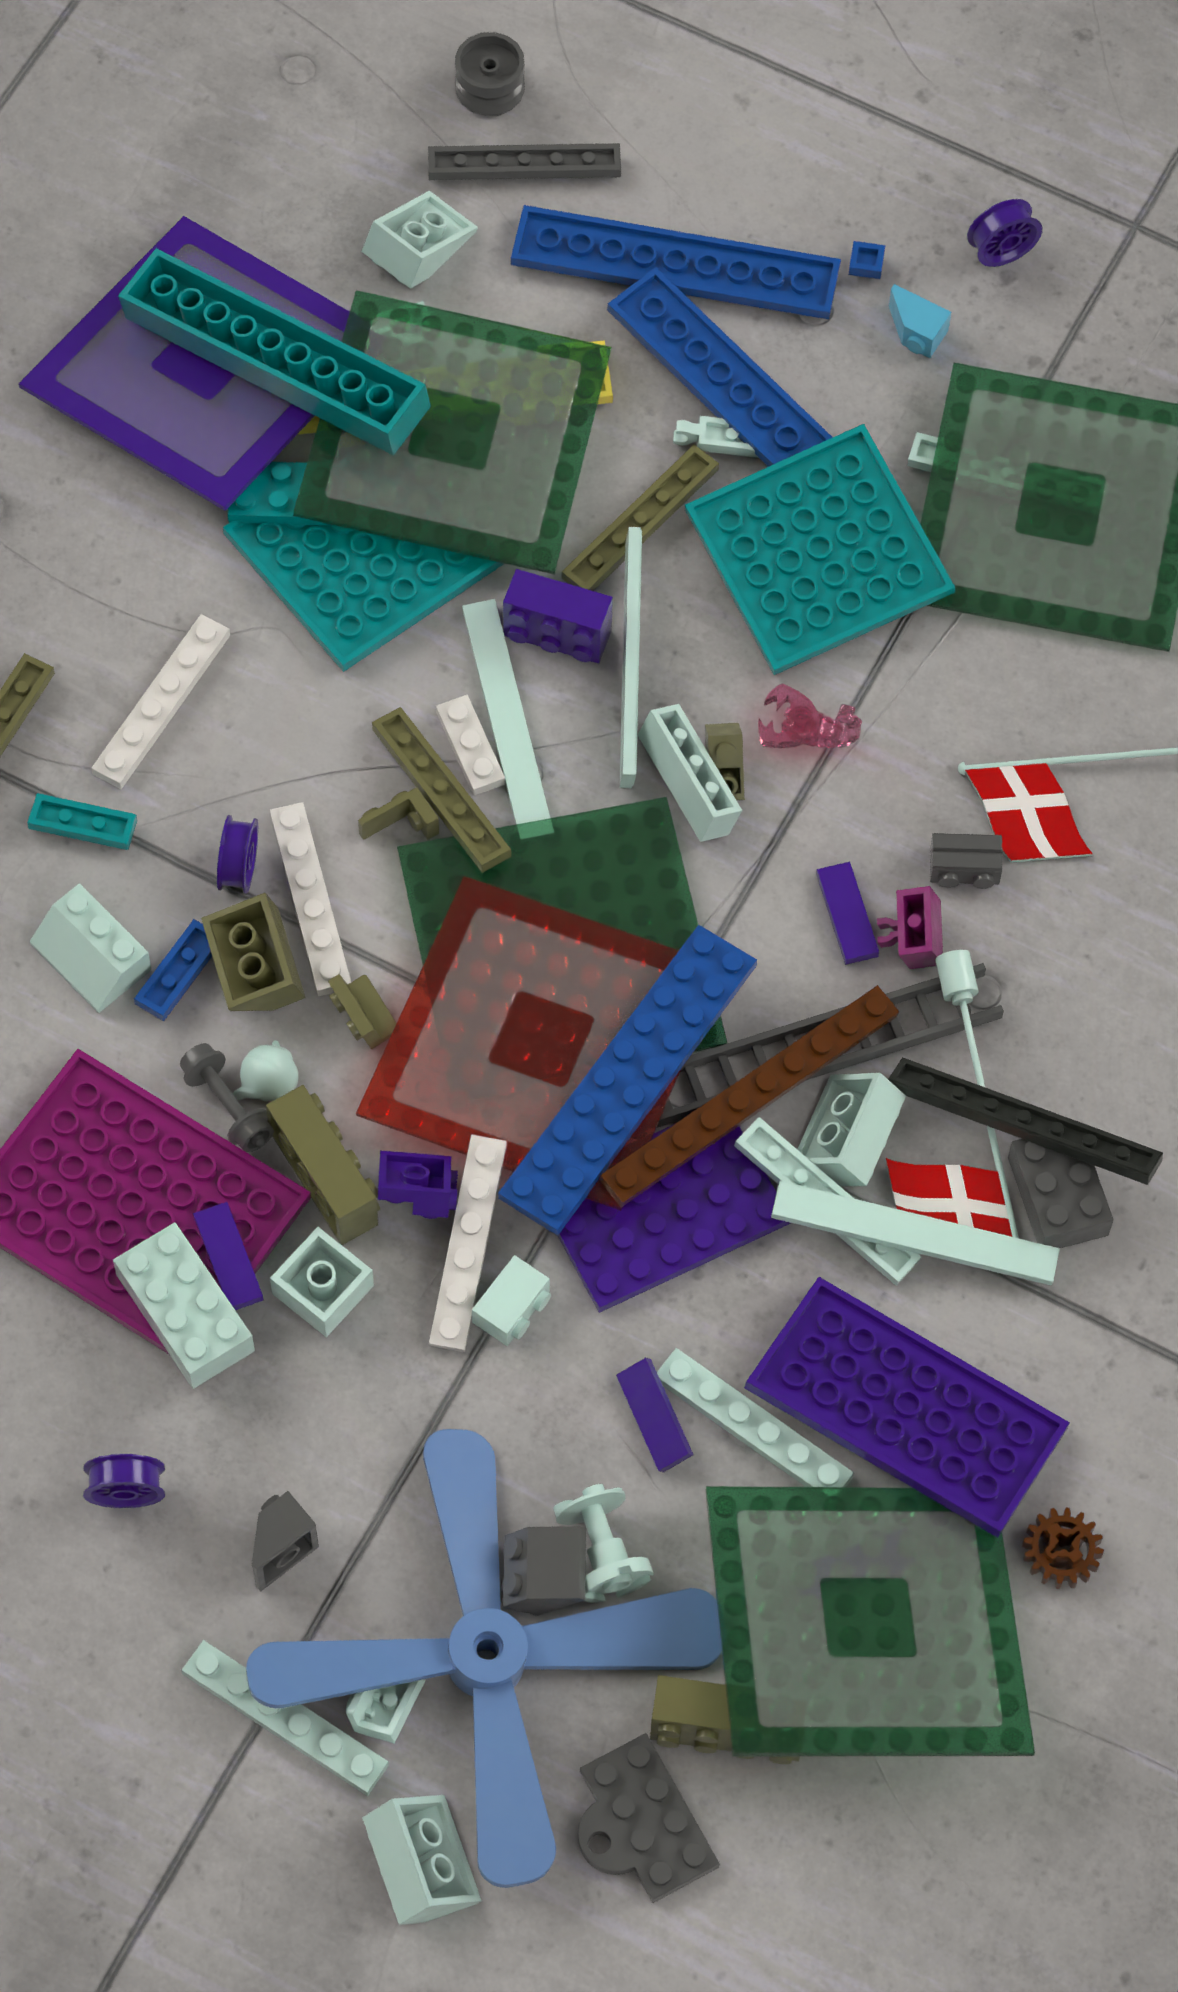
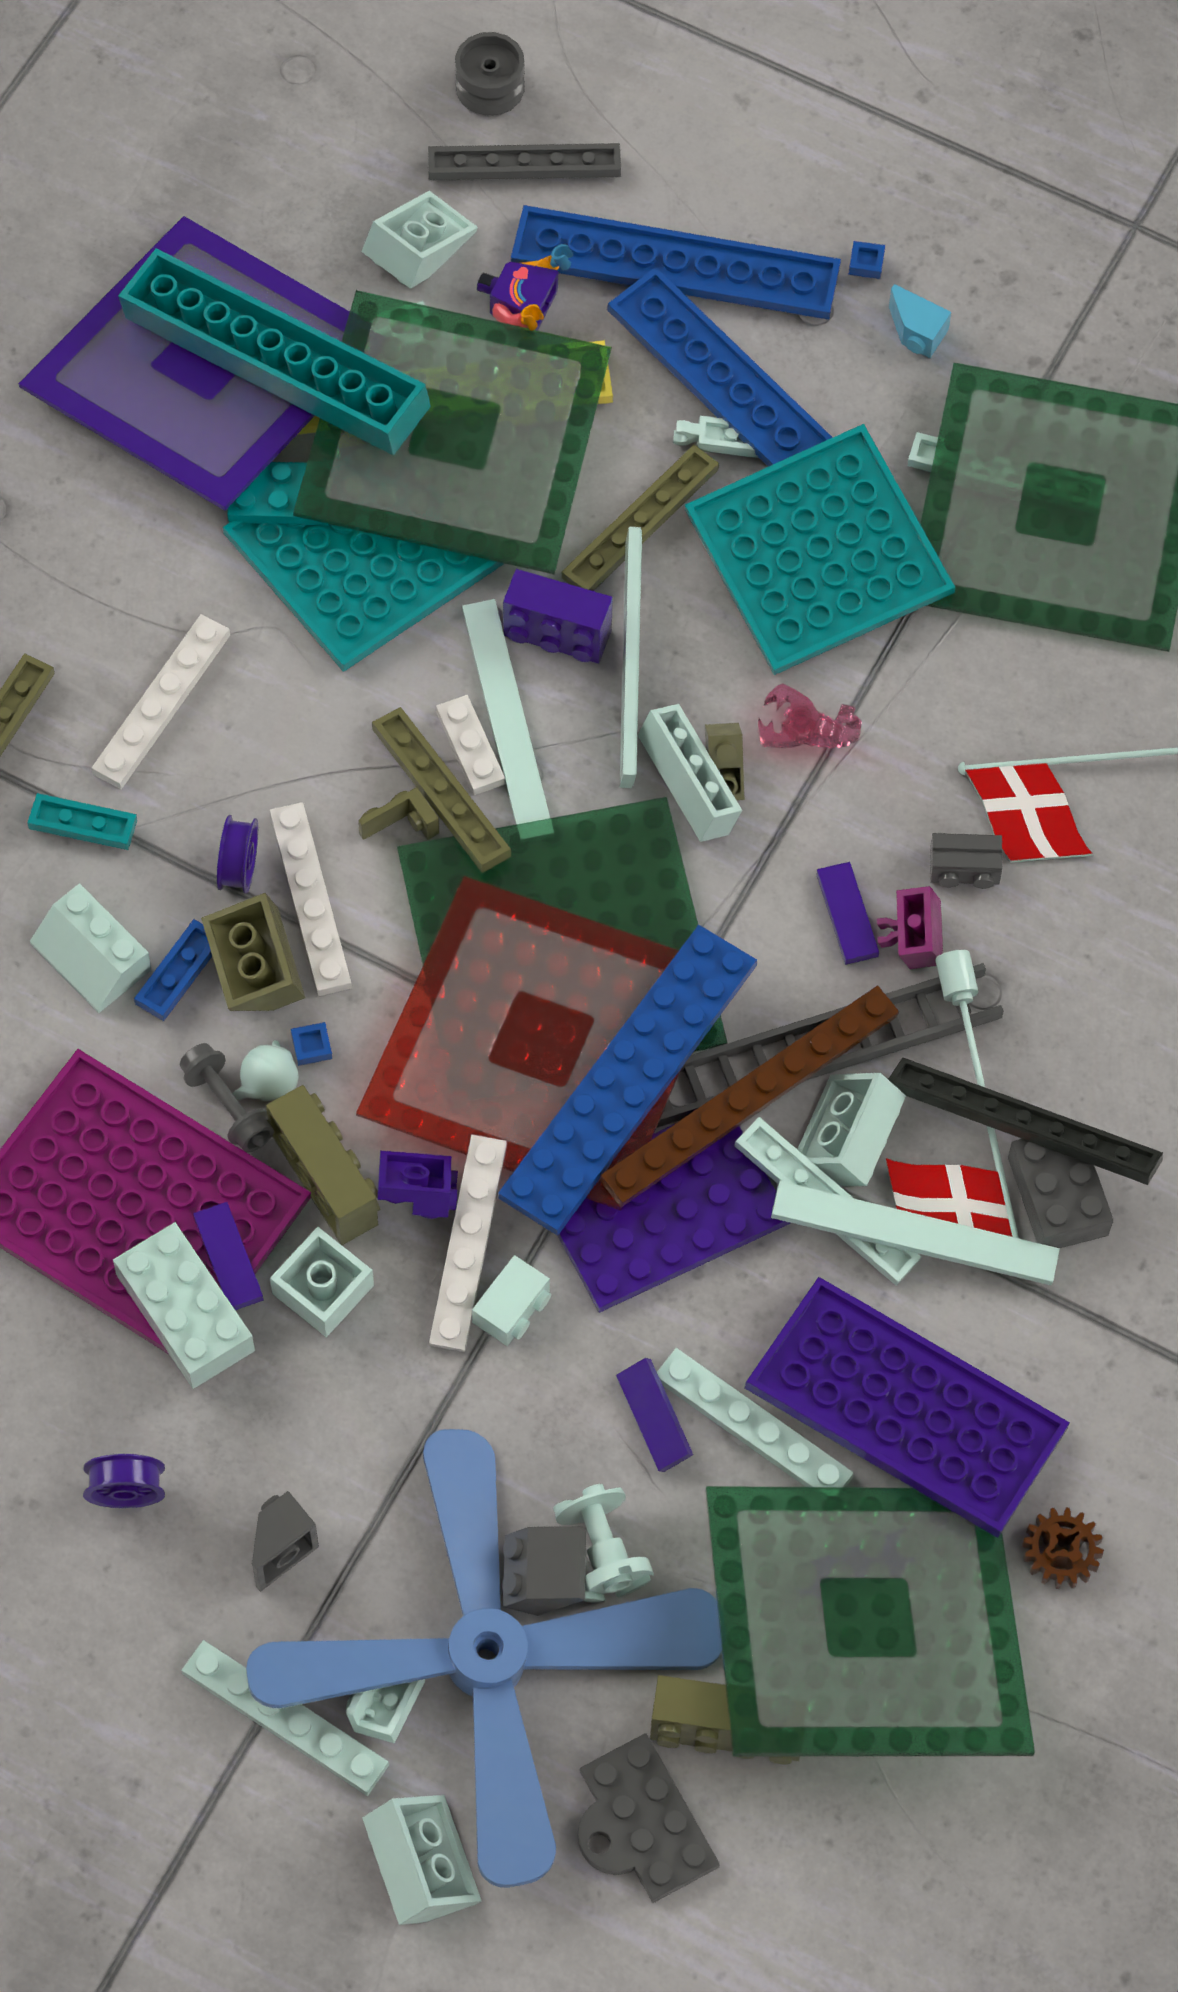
olive bracket [328,974,400,1049] -> none
dark purple wheel [967,199,1043,267] -> none
none -> blue plate [291,1022,333,1066]
none -> torso [477,244,574,337]

